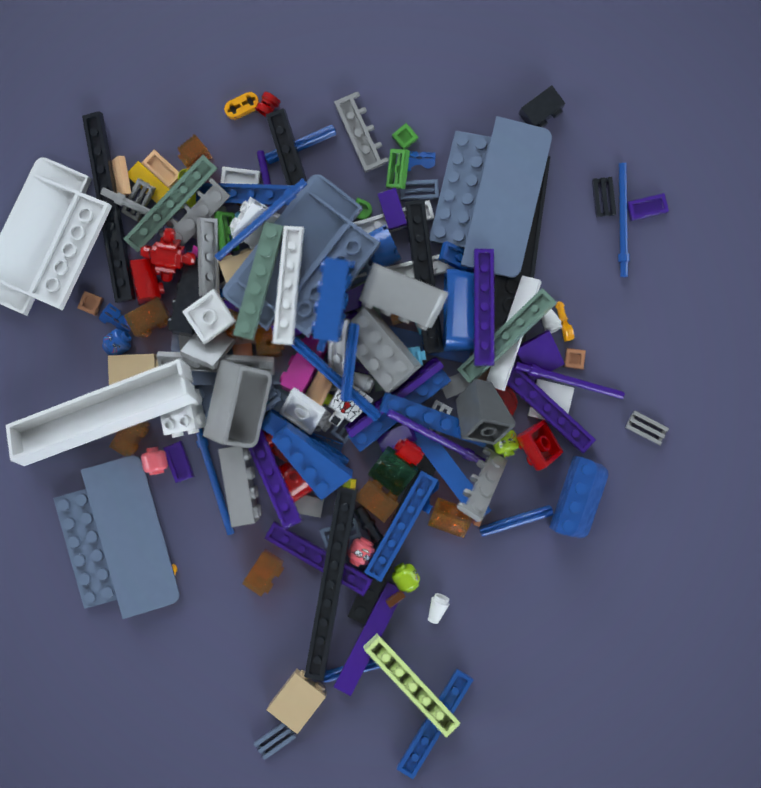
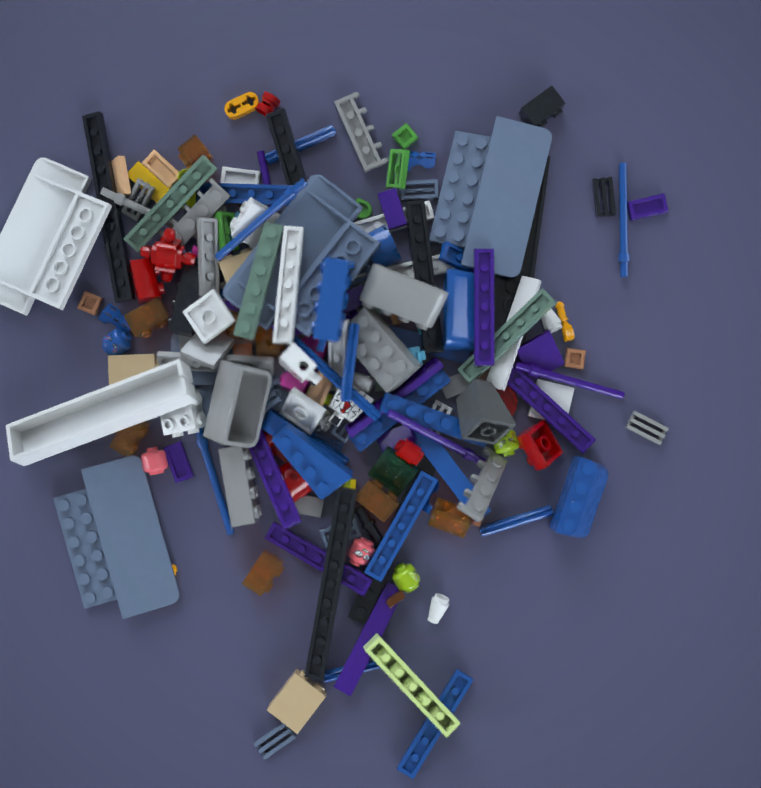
none -> white torso [279,343,322,387]

